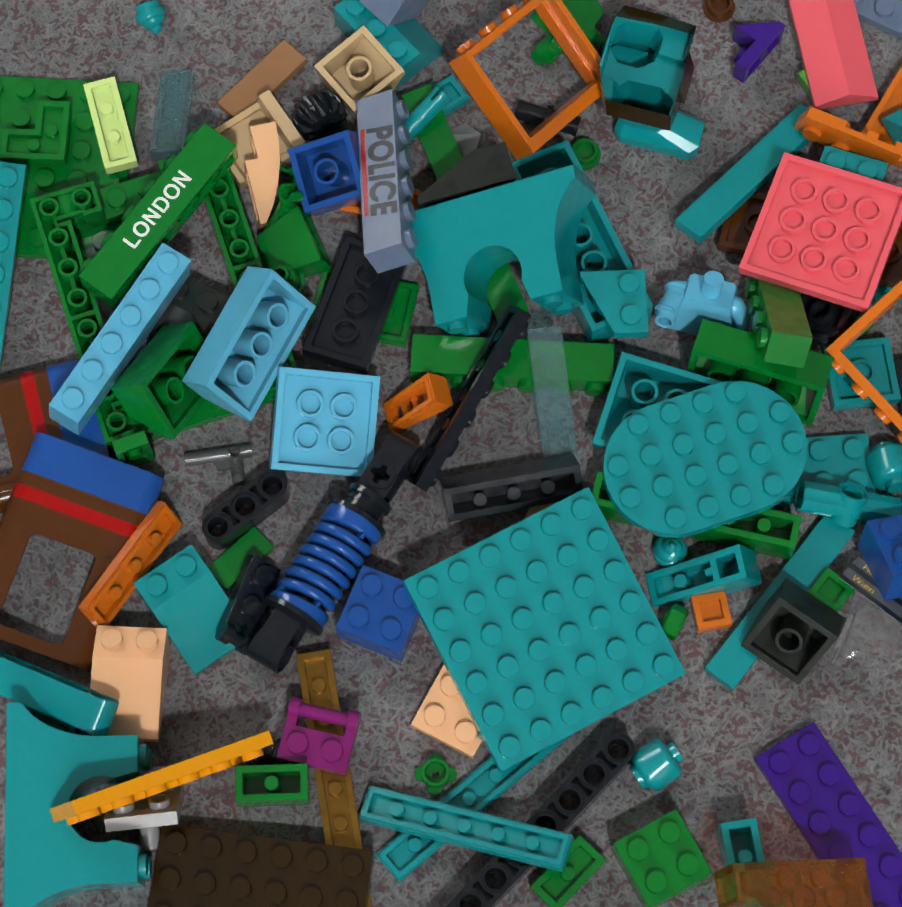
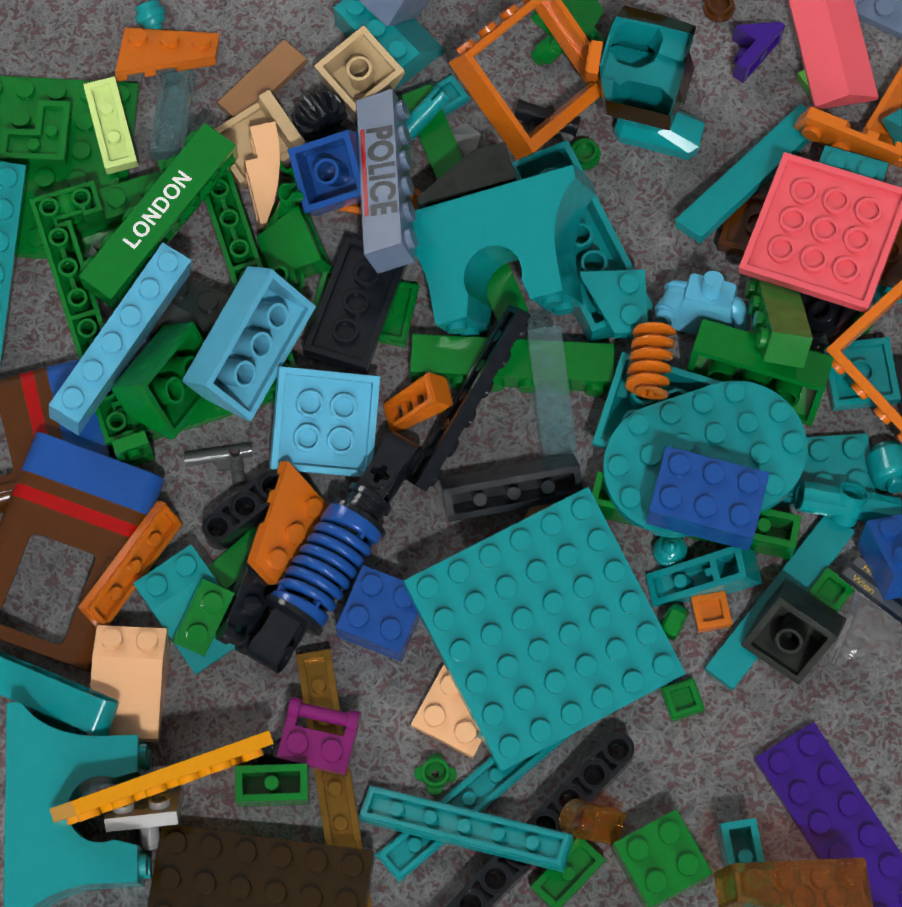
teal head [629,738,684,791] -> none
none -> orange wing [115,27,220,82]
none -> green plate [171,577,235,657]
none -> orange wing [247,461,328,585]
none -> clear orange piece [559,799,627,845]
none -> orange tile [585,40,603,82]
none -> orange piece [625,322,676,400]
none -> blue brick [646,446,770,551]
none -> green tile [660,677,705,722]

